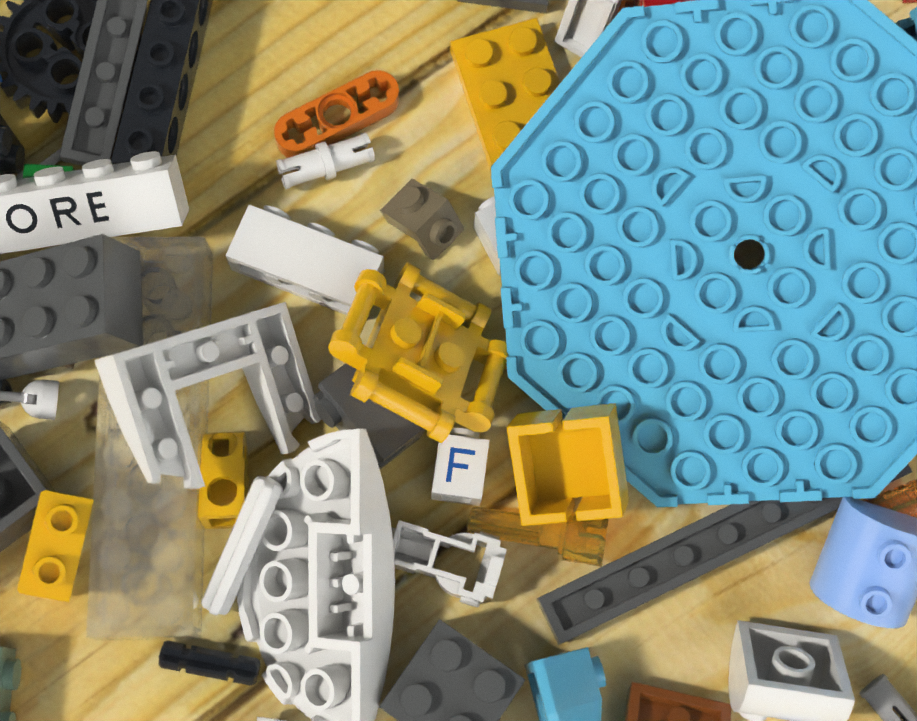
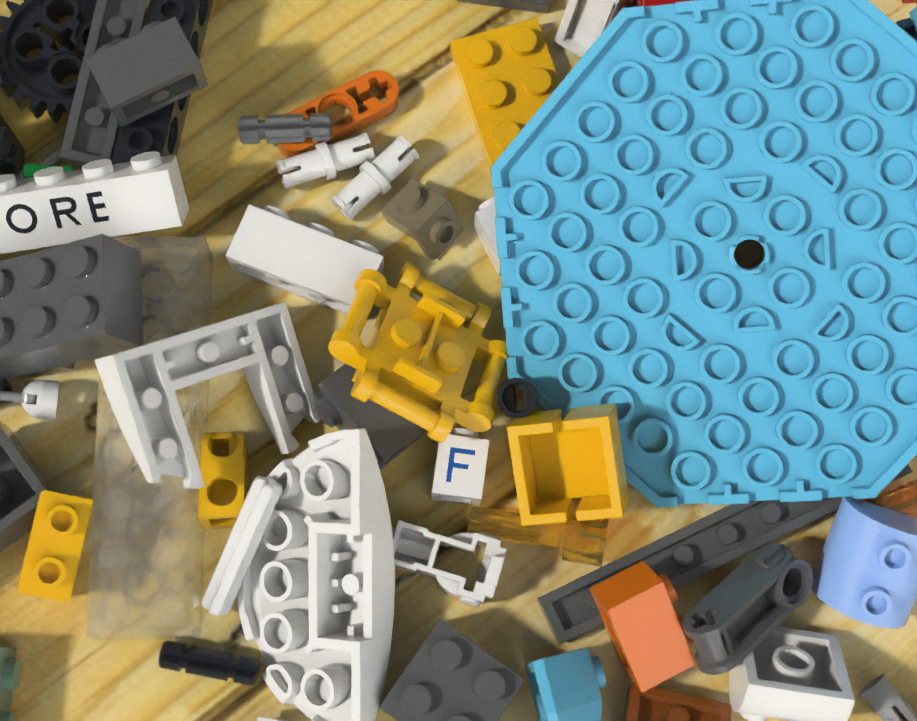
none -> dark grey brick [85,16,208,128]
none -> dark grey axle [238,113,332,144]
none -> white pin [331,135,419,221]
none -> black hinge [497,378,539,418]
none -> orange piece [589,561,696,693]
none -> dark grey piece [682,543,813,675]

